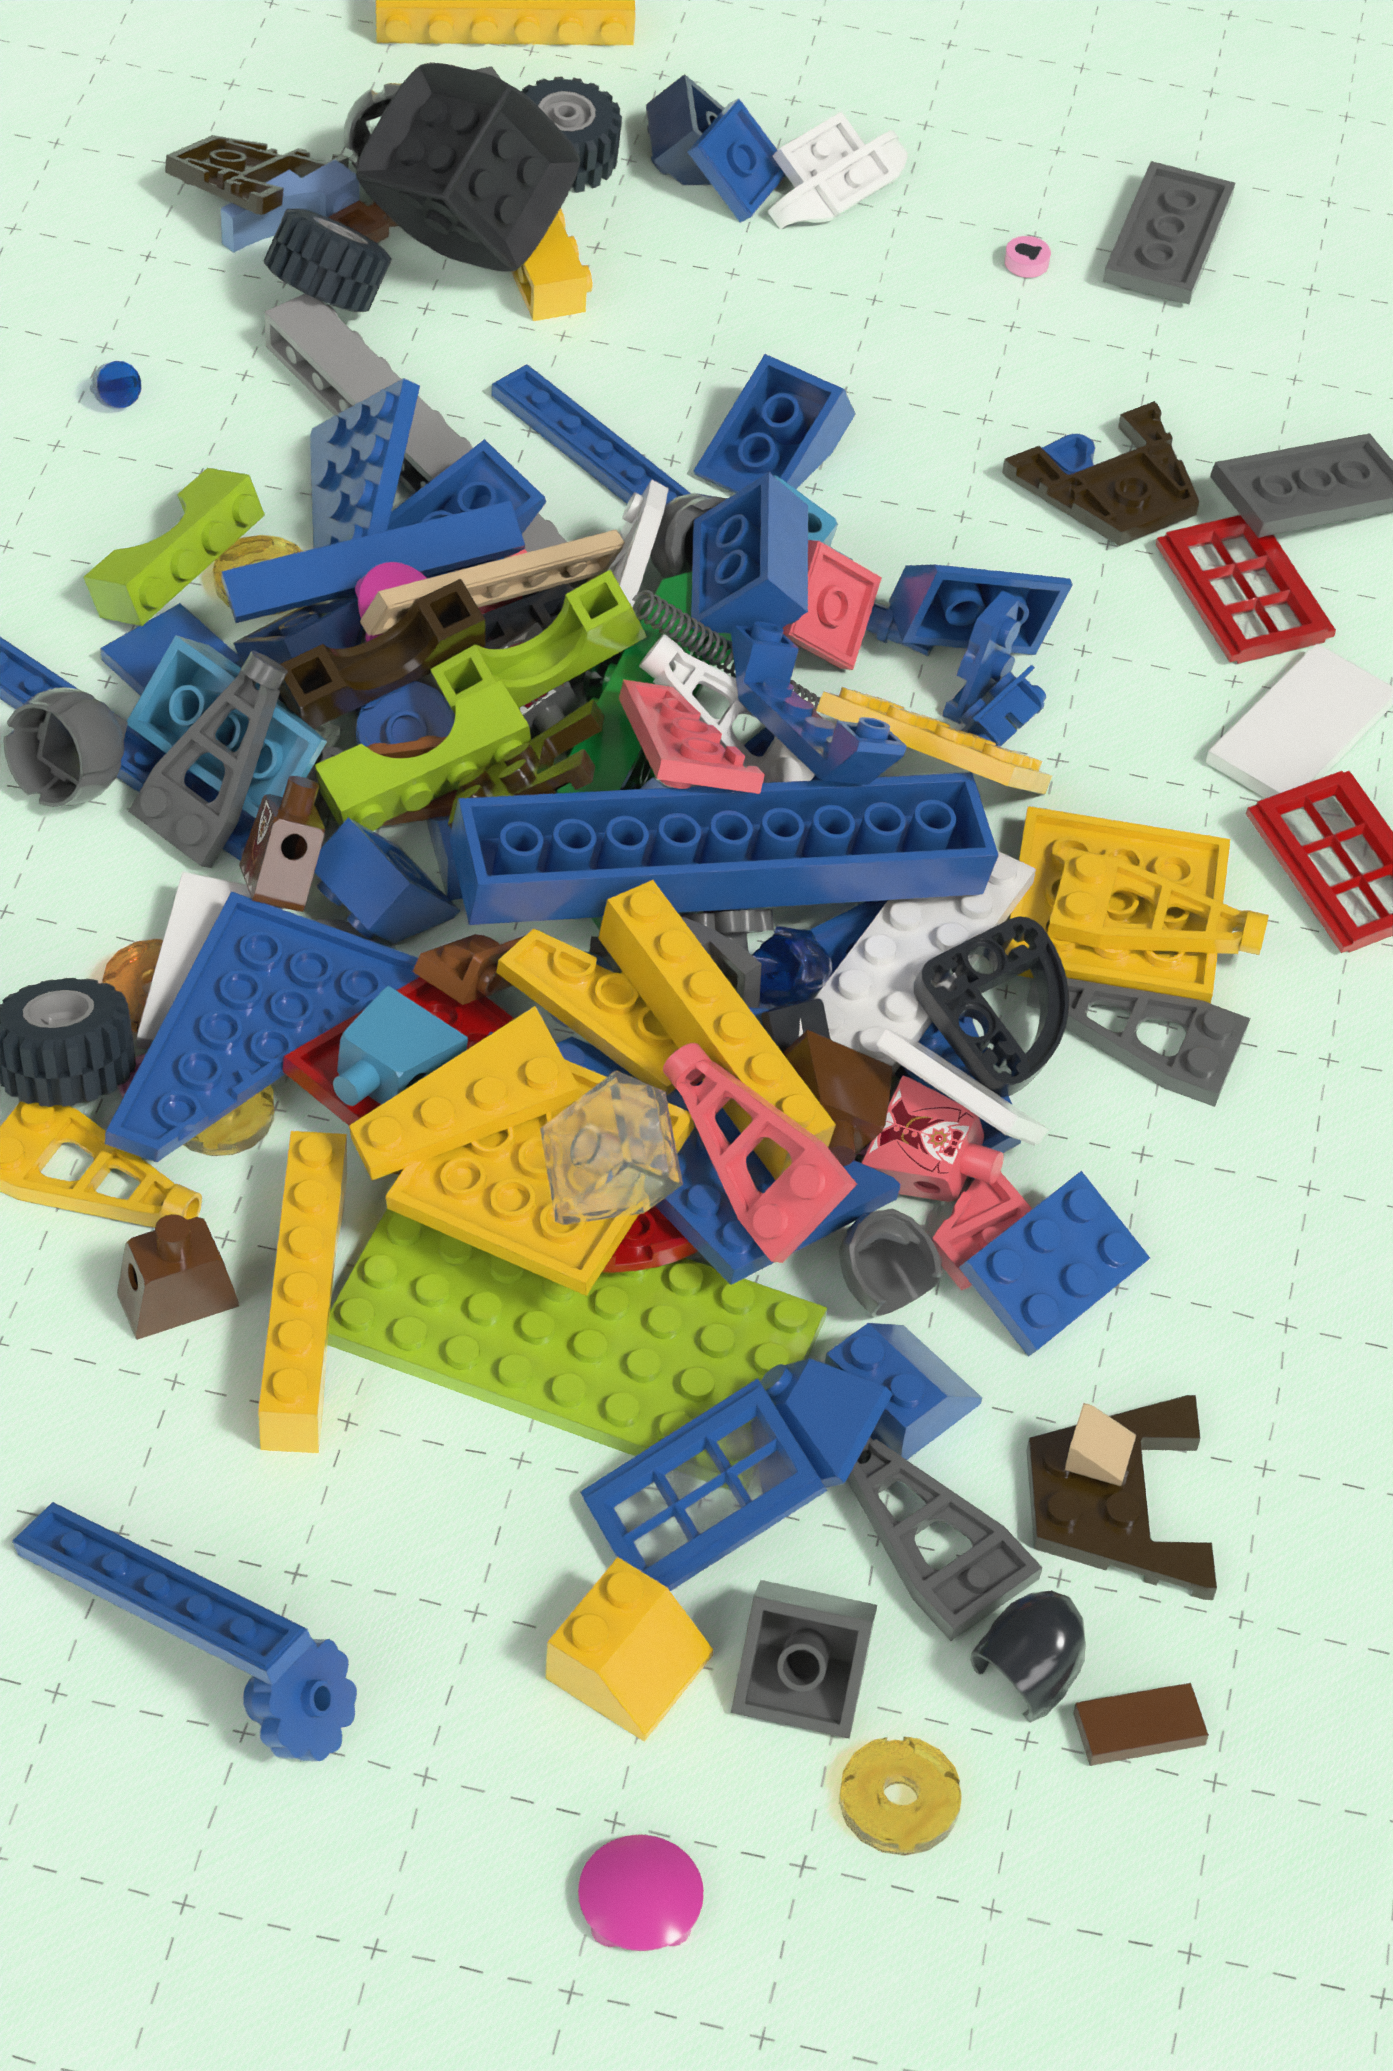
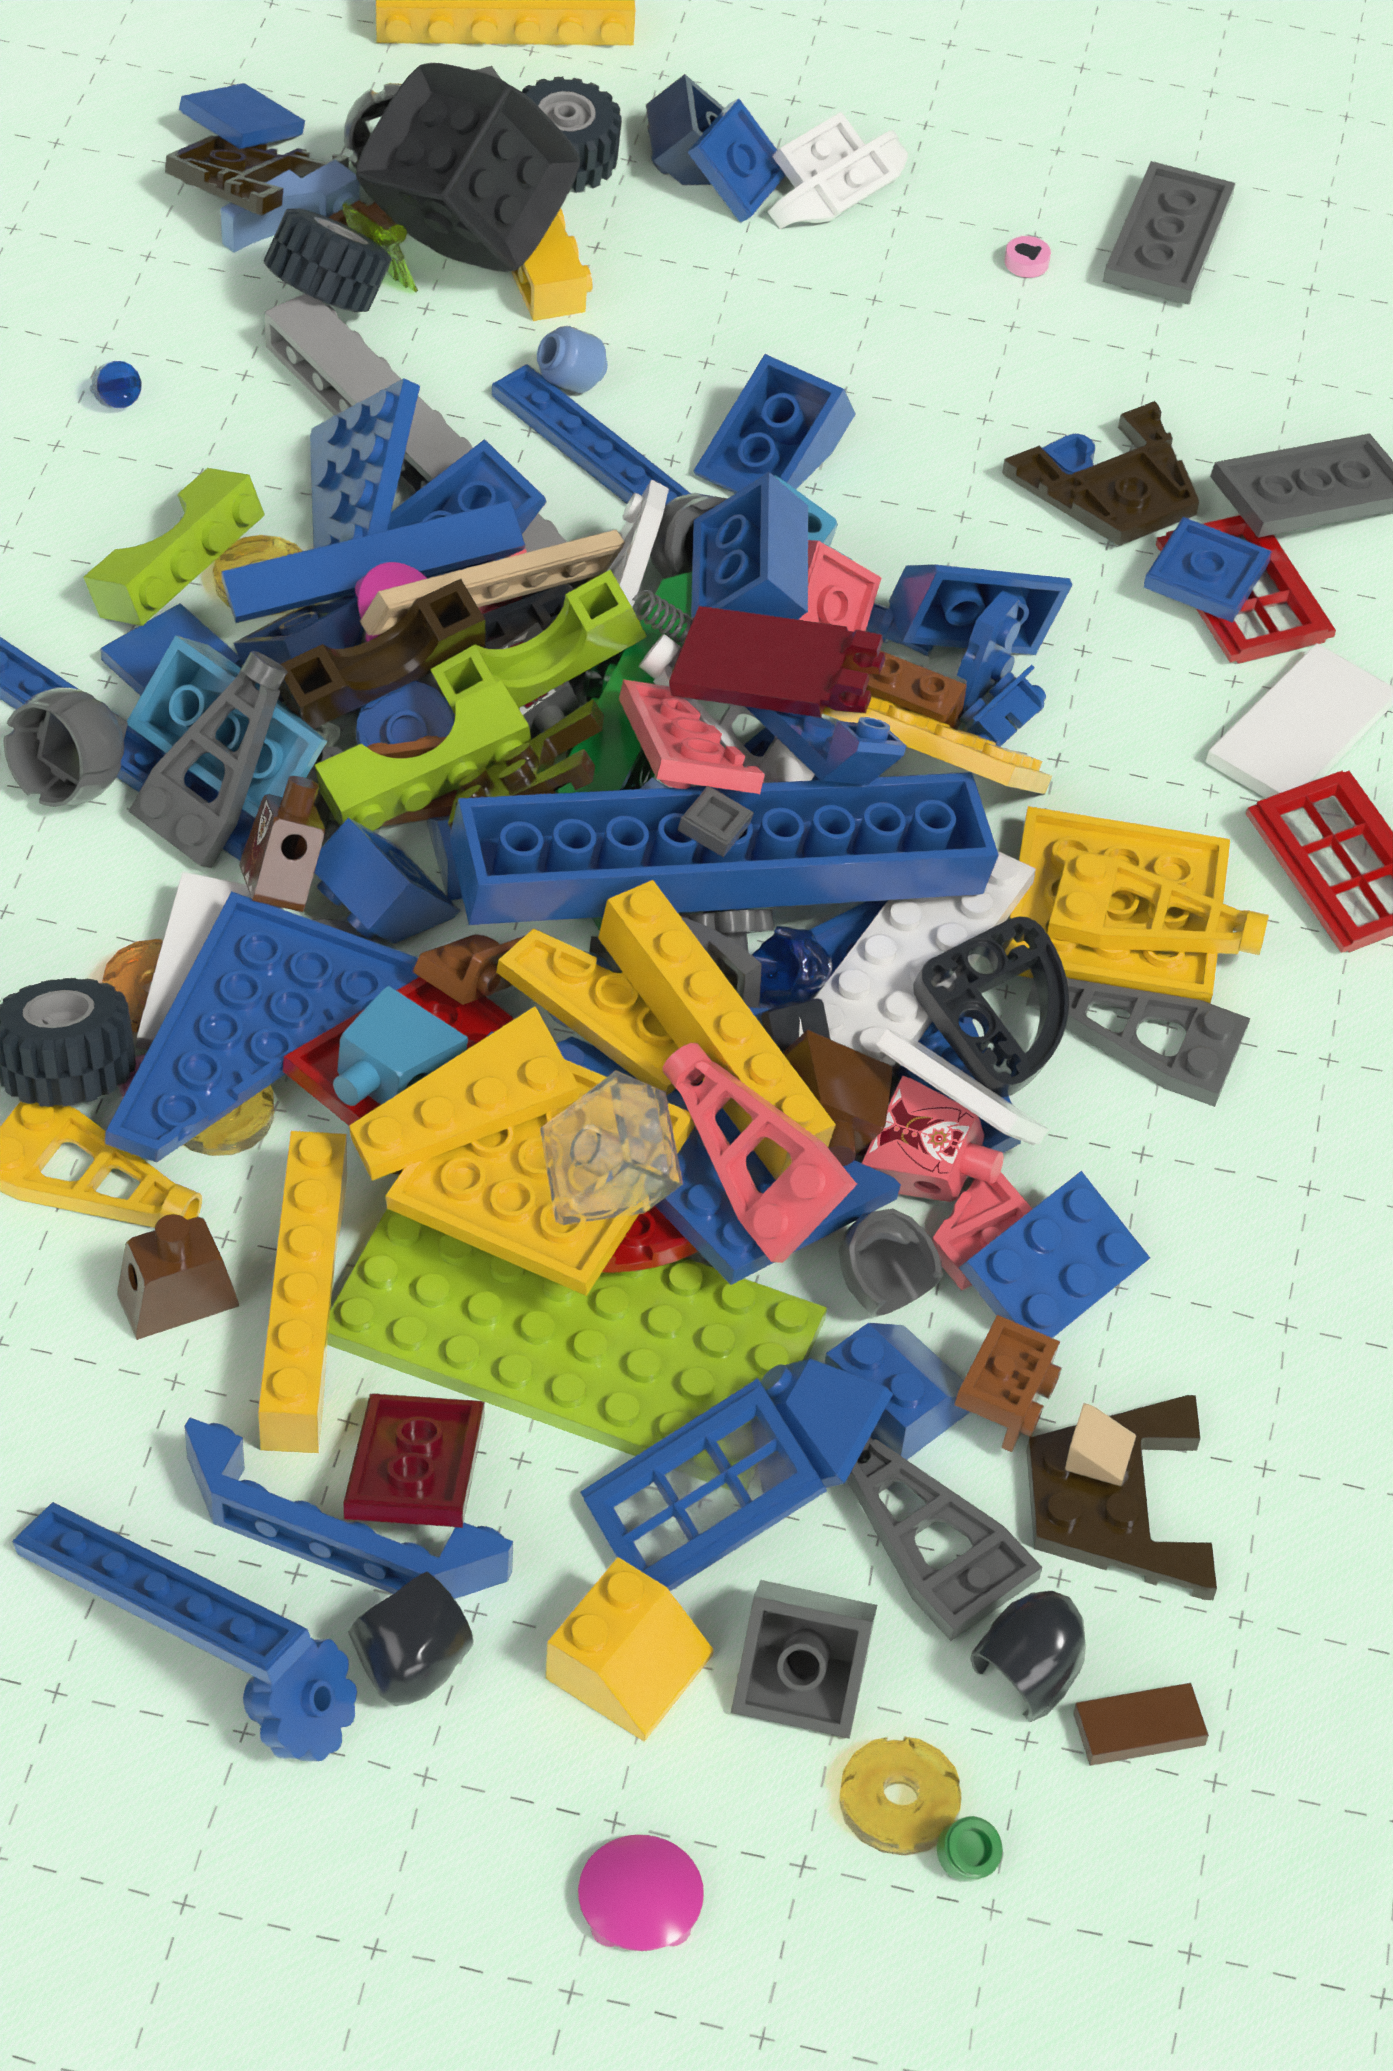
none -> blue tile [179,83,306,149]
none -> blue slope [184,1417,514,1599]
none -> clear neon green hand [343,202,418,293]
none -> dark red tile [343,1393,485,1528]
none -> black piece [348,1571,474,1706]
none -> medium blue head [536,326,608,393]
none -> dark red tile [669,606,885,718]
none -> dark grey tile [678,786,754,857]
none -> dark orange bracket [866,650,967,730]
none -> green tile [937,1816,1003,1882]
none -> dark orange bracket [954,1315,1062,1452]
none -> blue tile [1143,517,1272,623]

